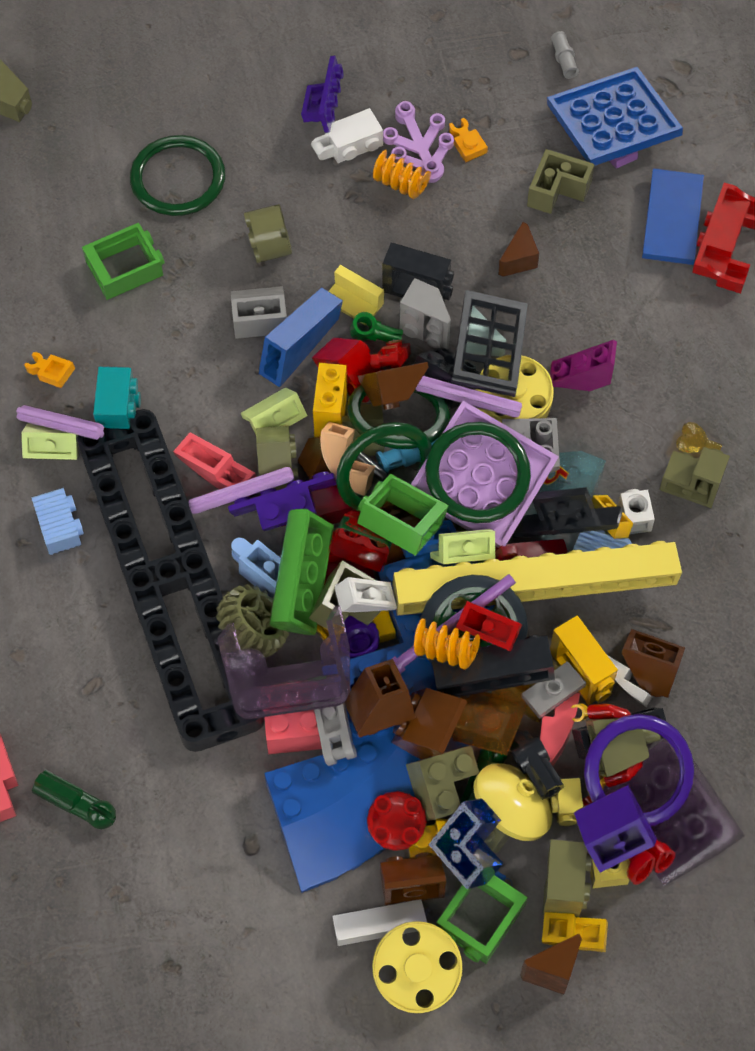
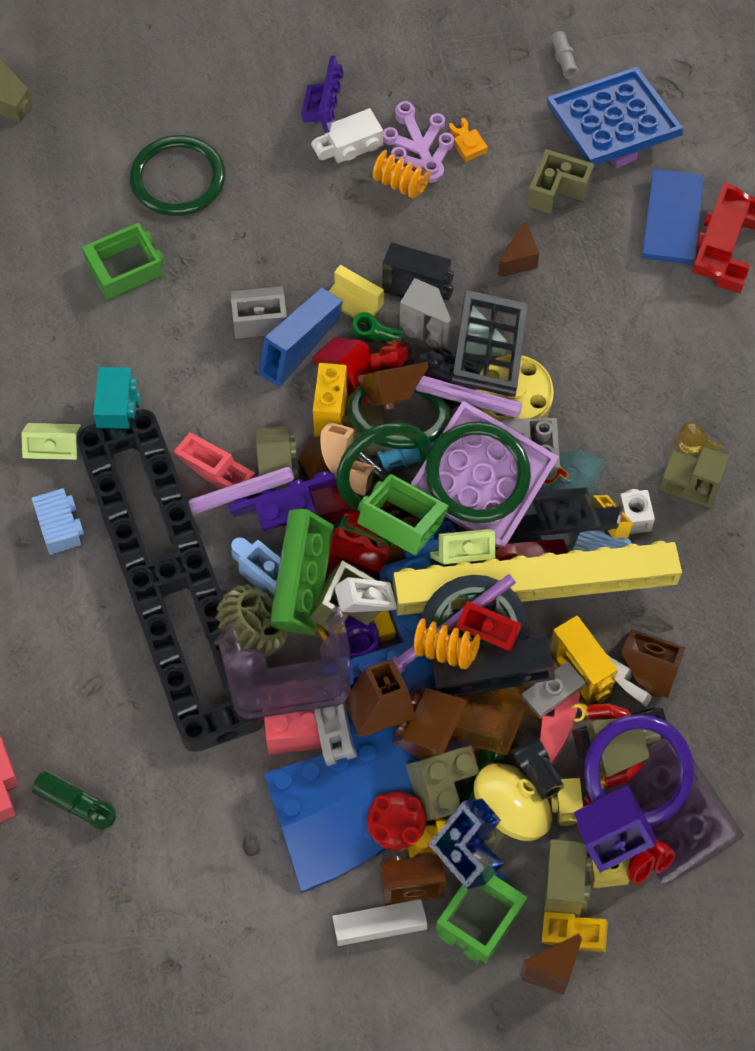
lavender axle [16,405,104,440] -> none
light orange plate [24,352,75,388] -> none
yellowish green panel [241,388,308,434] -> none
olive brick [244,204,292,263] -> none
light yellow piece [372,921,462,1013] -> none
magenta slope [550,339,617,391] -> none

